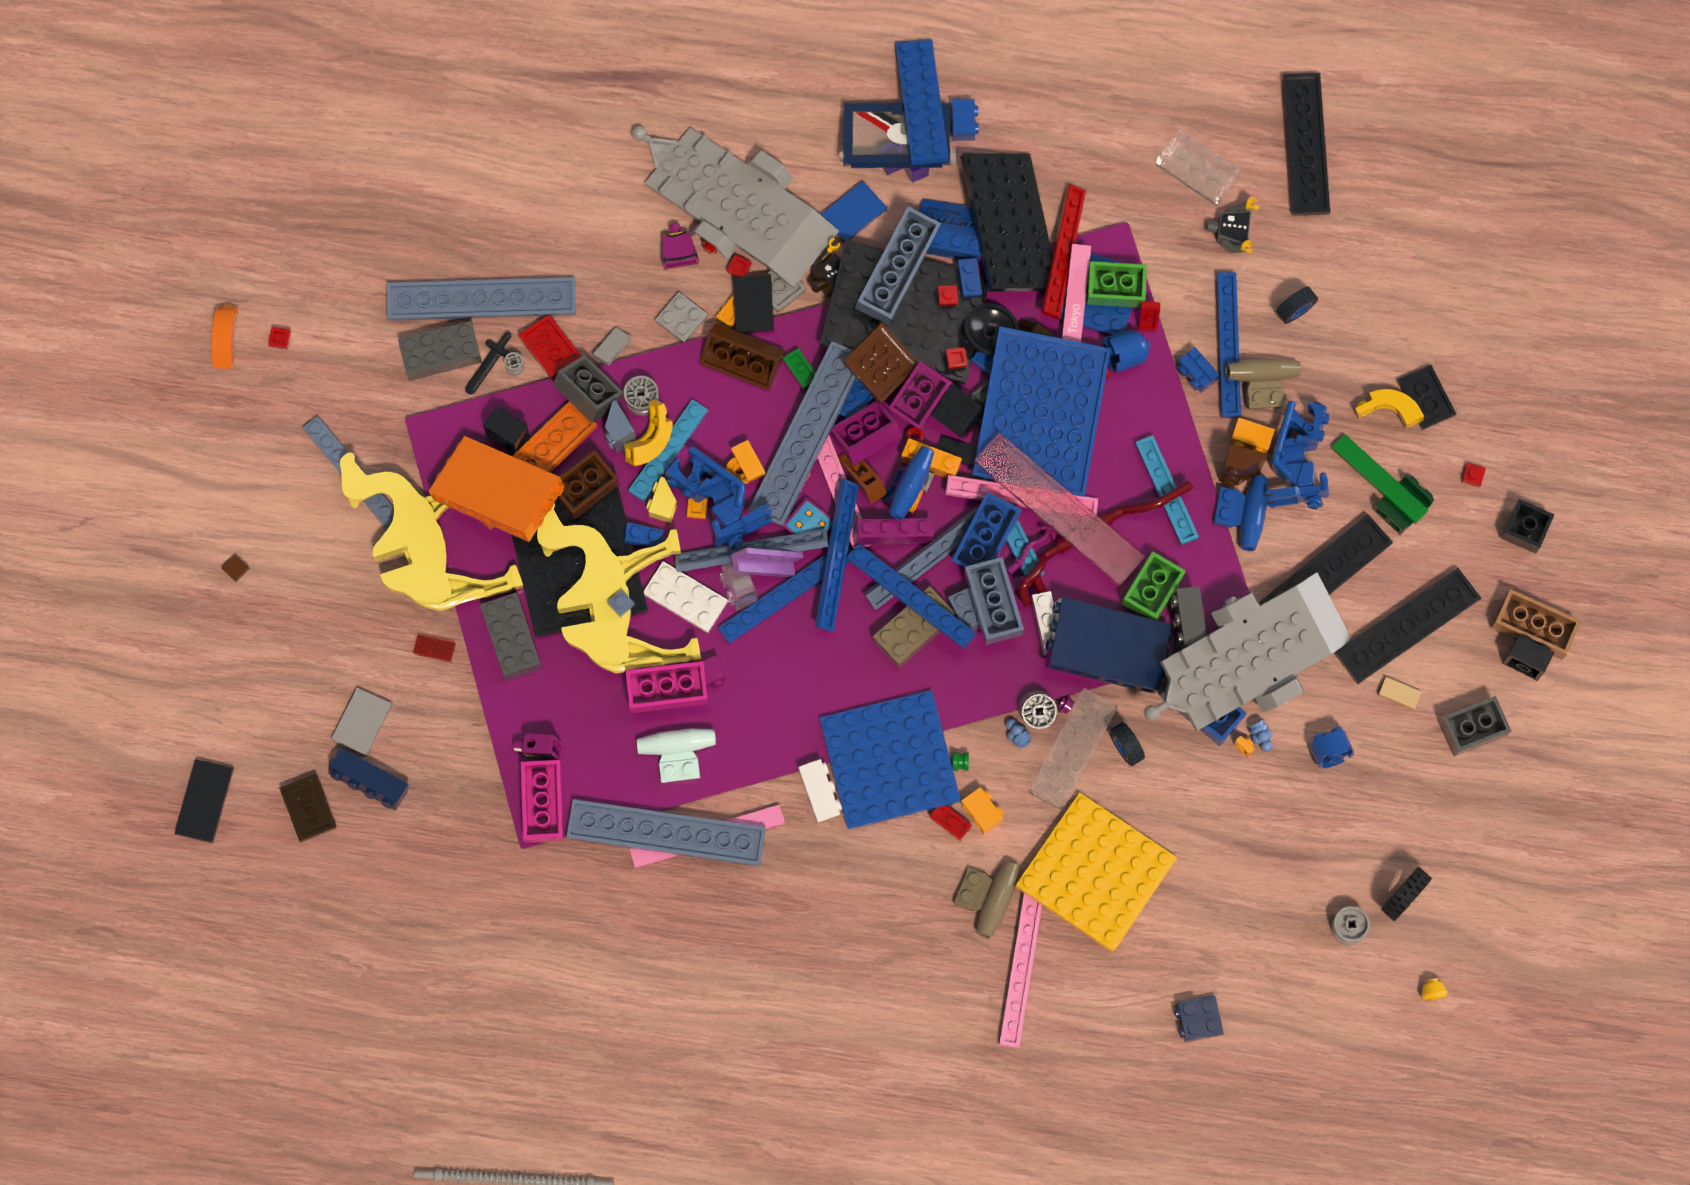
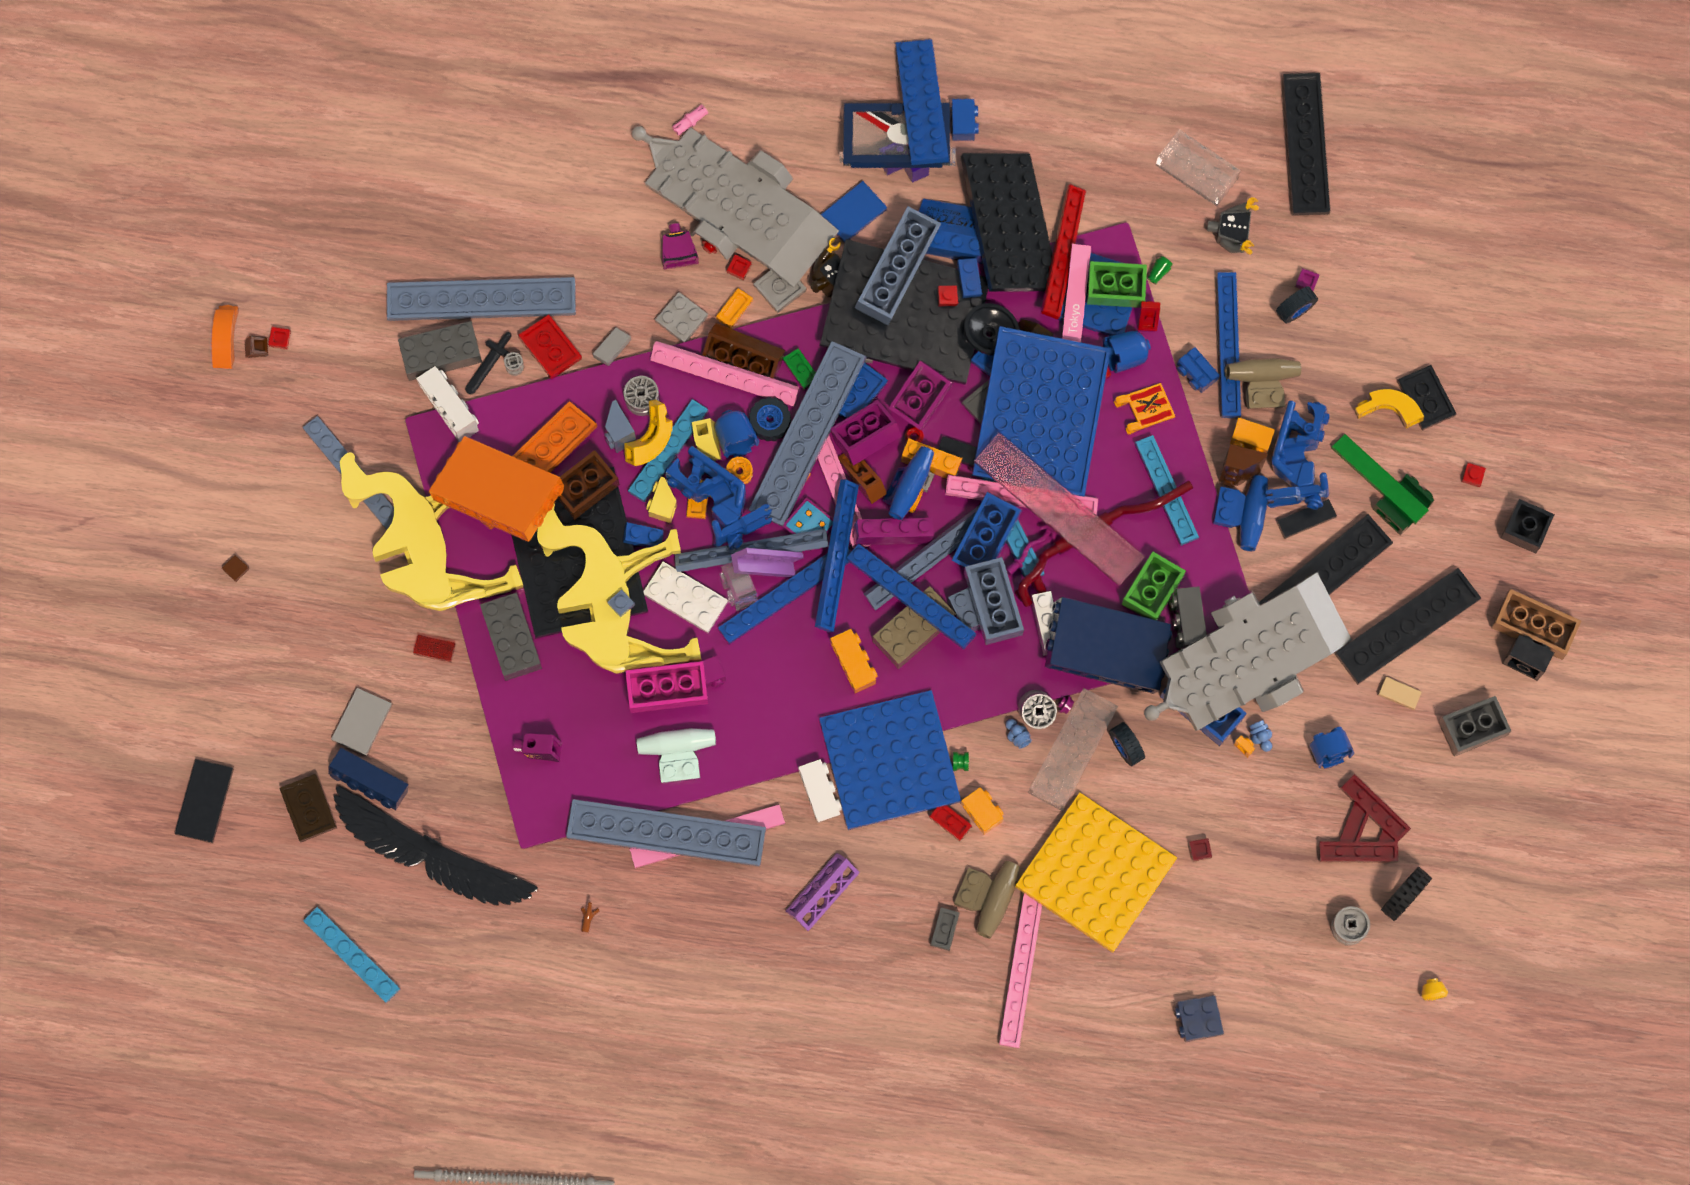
black brick [483,407,530,454] -> none
dark pink brick [521,760,564,843] -> none
dark grey brick [553,355,624,423] -> none
light orange tile [731,440,766,483] -> none
black tile [733,275,774,334] -> none
reddish brown plate [841,323,918,404] -> none
black brick [931,384,985,438] -> none
red plate [945,347,968,370] -> none
none -> reddish brown slope [245,336,268,358]
none -> dark azure plate [303,907,400,1003]
none -> black piece [334,786,538,906]
none -> white wedge [416,366,479,442]
none -> dark orange bar [581,902,600,933]
none -> bright pink plate [650,341,799,406]
none -> bright pink pin [672,104,708,136]
none -> light yellow slope [692,418,721,461]
none -> blue cylinder [715,410,759,458]
none -> black wheel [749,397,791,442]
none -> medium lavender fence [786,853,860,931]
none -> light orange brick [830,629,878,693]
none -> dark grey plate [931,907,960,951]
none -> flag [1114,383,1175,435]
none -> green cone [1147,256,1173,285]
none -> dark red plate [1189,838,1212,862]
none -> black tile [1277,499,1337,539]
none -> magenta plate [1295,268,1320,291]
none -> dark red plate [1319,774,1411,863]

